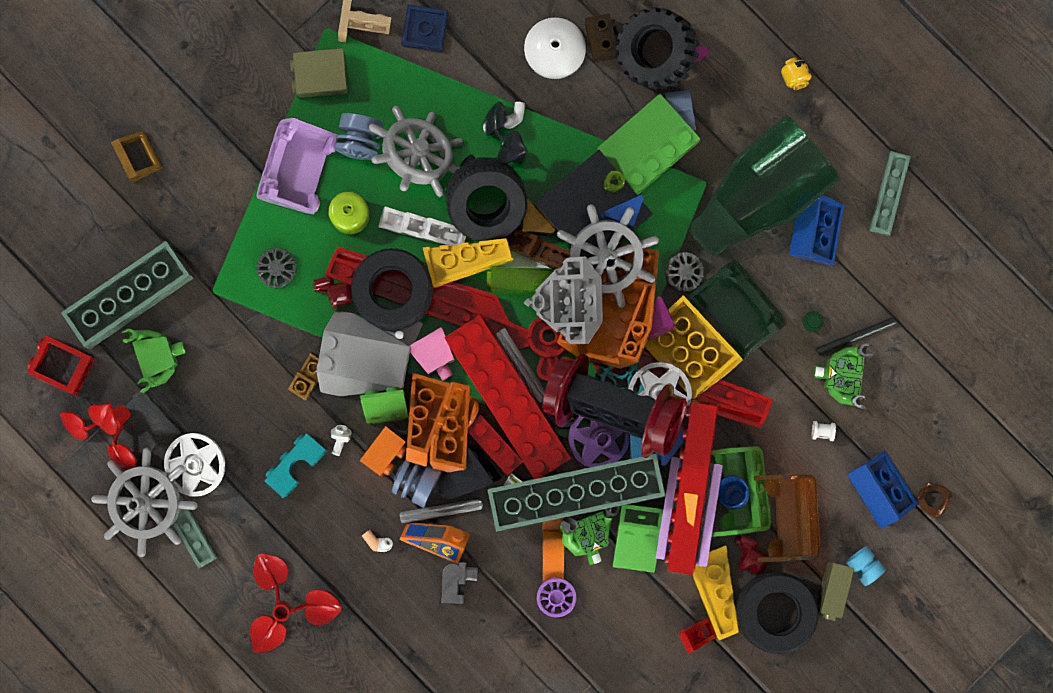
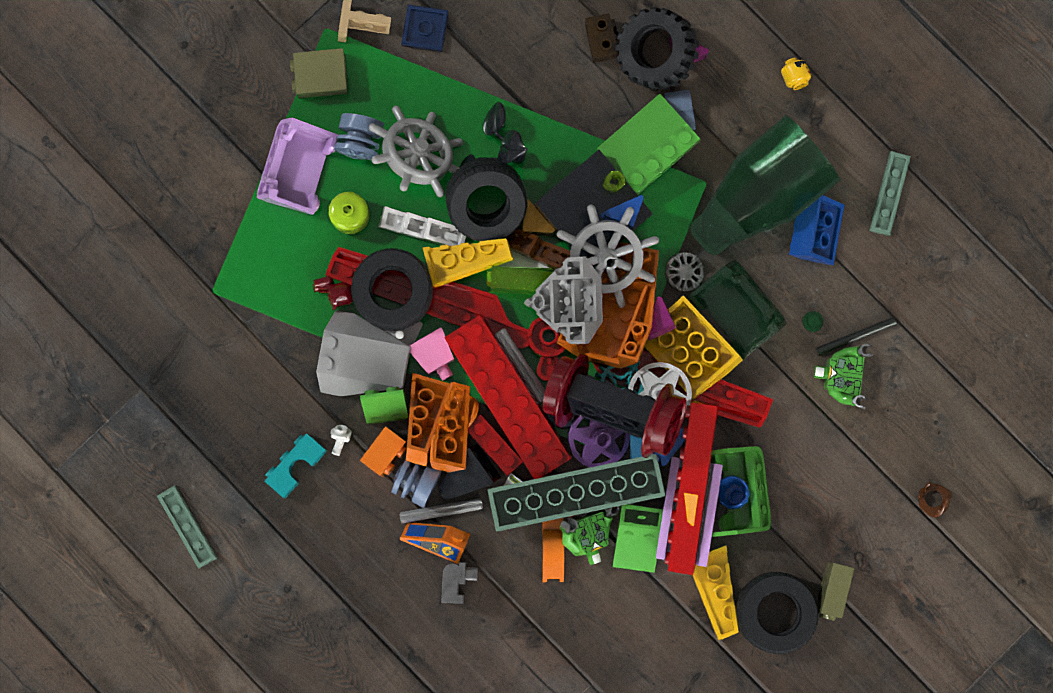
red window [27,335,96,396] -> none
red plant [59,402,138,470] -> none
sand green brick [61,241,194,349] -> none
light grey piece [91,448,198,557] -> none
pearl gold tile [111,131,162,183] -> none
bright green torso [122,329,186,393] -> none
white wheel [164,433,225,496] -> none
red plant [250,553,342,653] -> none
dark grey wheel [257,248,296,288] -> none
pearl gold slope [288,352,319,400] -> none
arm [362,530,393,552] -> none
white arm [504,102,525,129] -> none
white dish [524,18,586,79] -> none
medium lavender wheel [537,577,576,617] -> none
red slope [679,617,717,654] -> none
dark red piece [734,534,768,574] -> none
clear orange windscreen [754,474,820,562] -> none
white bush [811,421,836,442] -> none
medium azure wheel [846,546,886,586] -> none
blue slope [847,450,919,529] -> none

